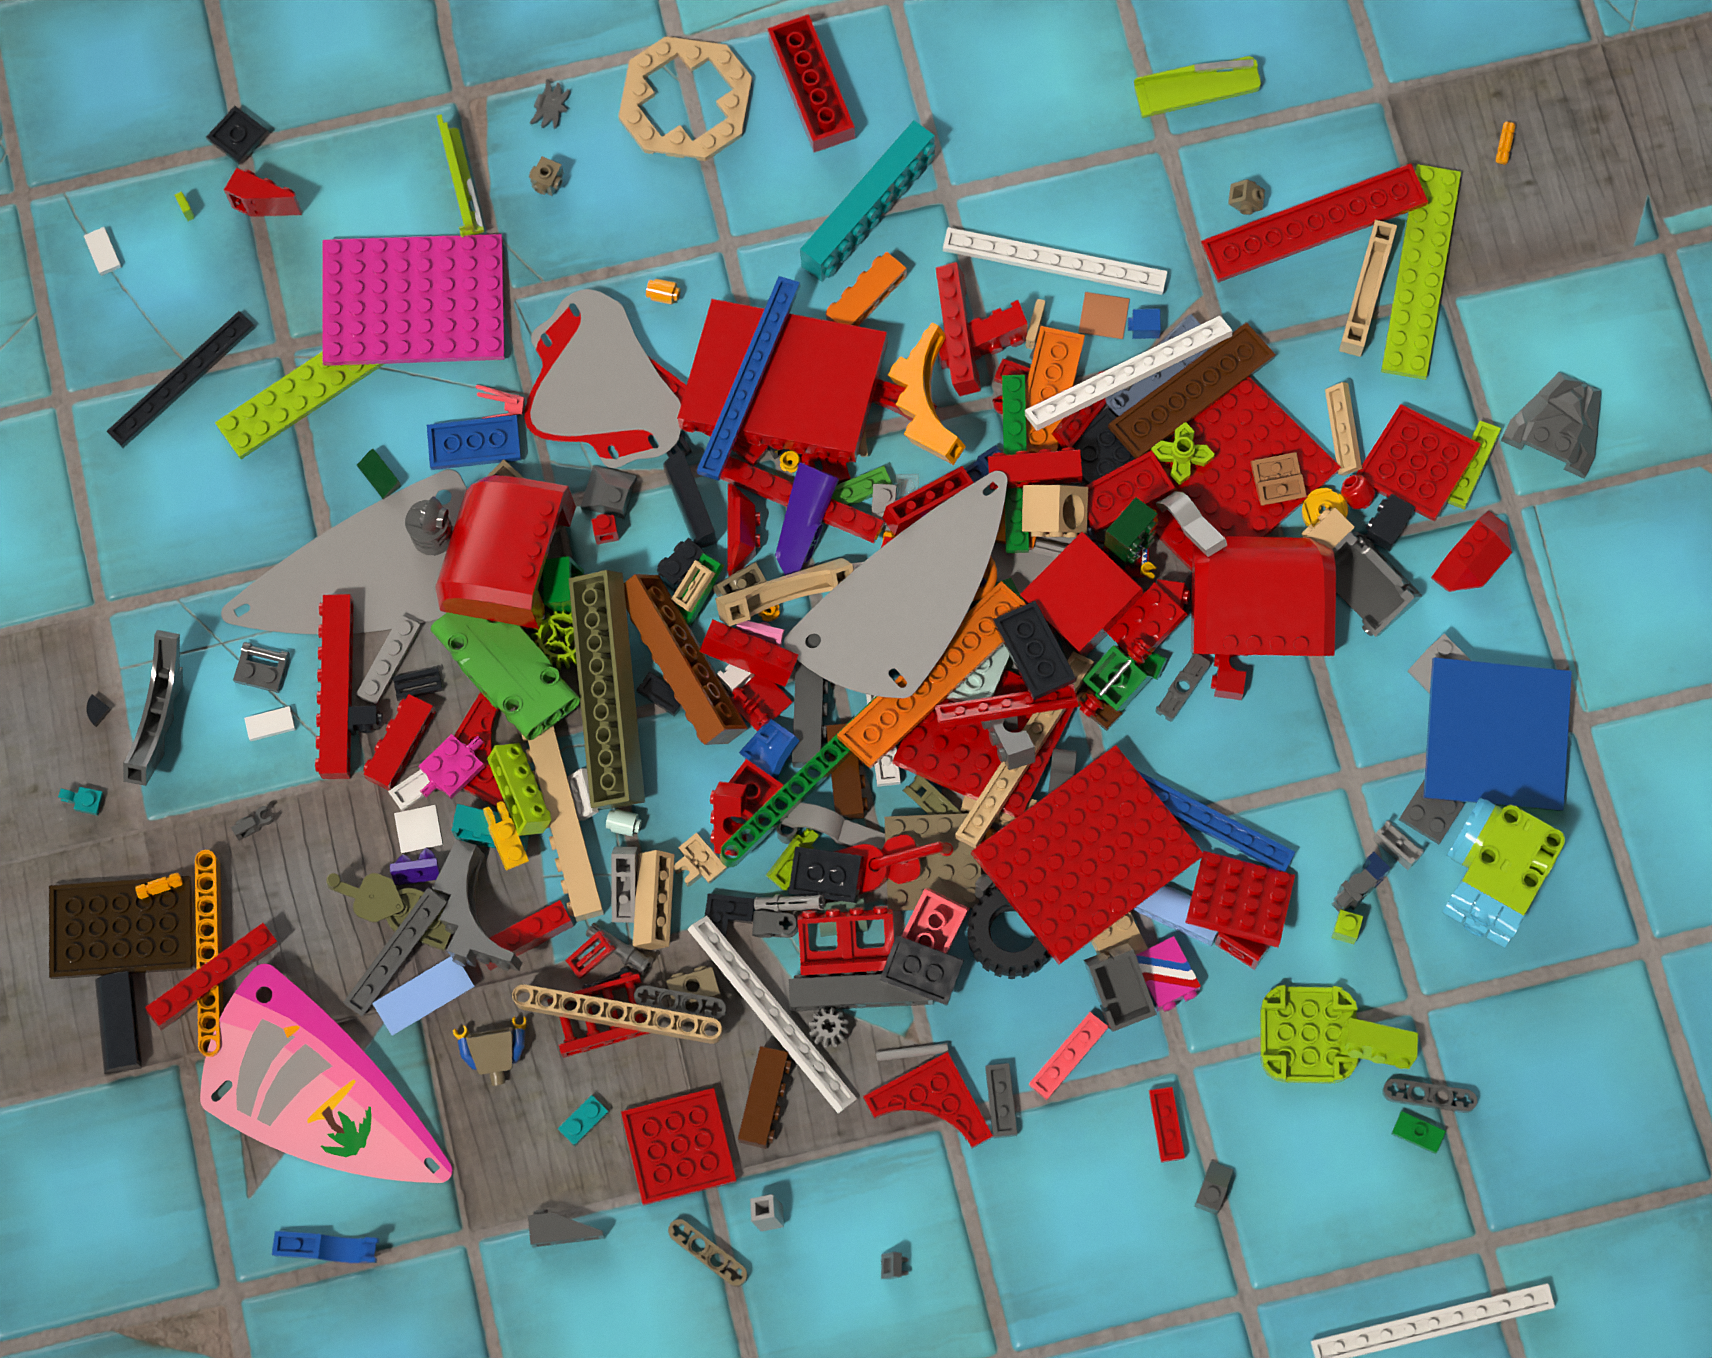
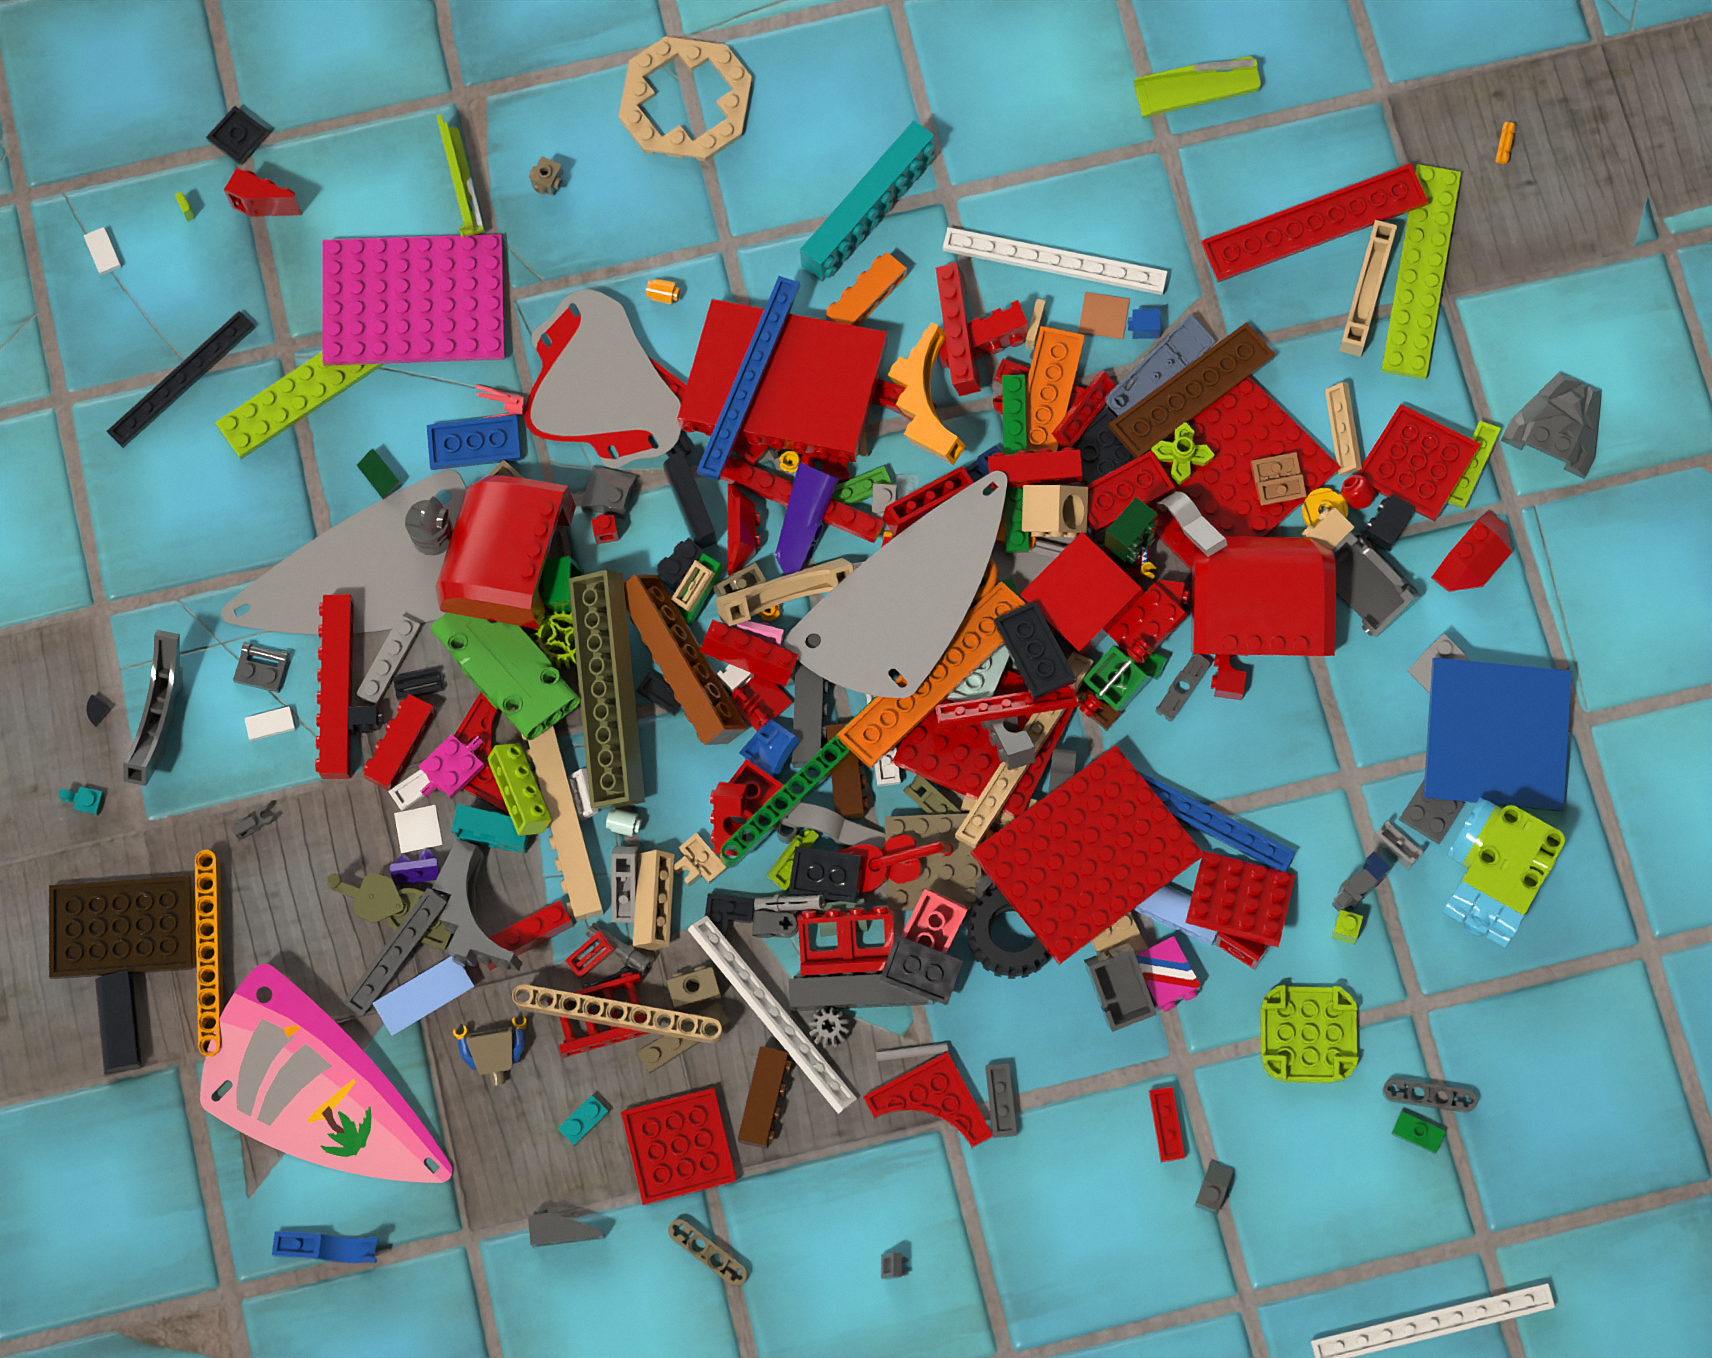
light orange axle [136,873,183,899] -> none
red arch [145,923,278,1031] -> none
yellow hinge [483,801,529,871] -> none
dark grey piece [530,79,570,129] -> none
dark grey beam [634,986,726,1021] -> none
light grey brick [750,1194,784,1232] -> none
red brick [767,14,855,153] -> none
white plate [1025,316,1232,431] -> none
coral plate [1029,1012,1108,1100] -> none
dark tan brick [1228,179,1265,215] -> none
lime brick [1340,1017,1418,1069] -> none
none -> dark tan plate [637,1002,730,1074]

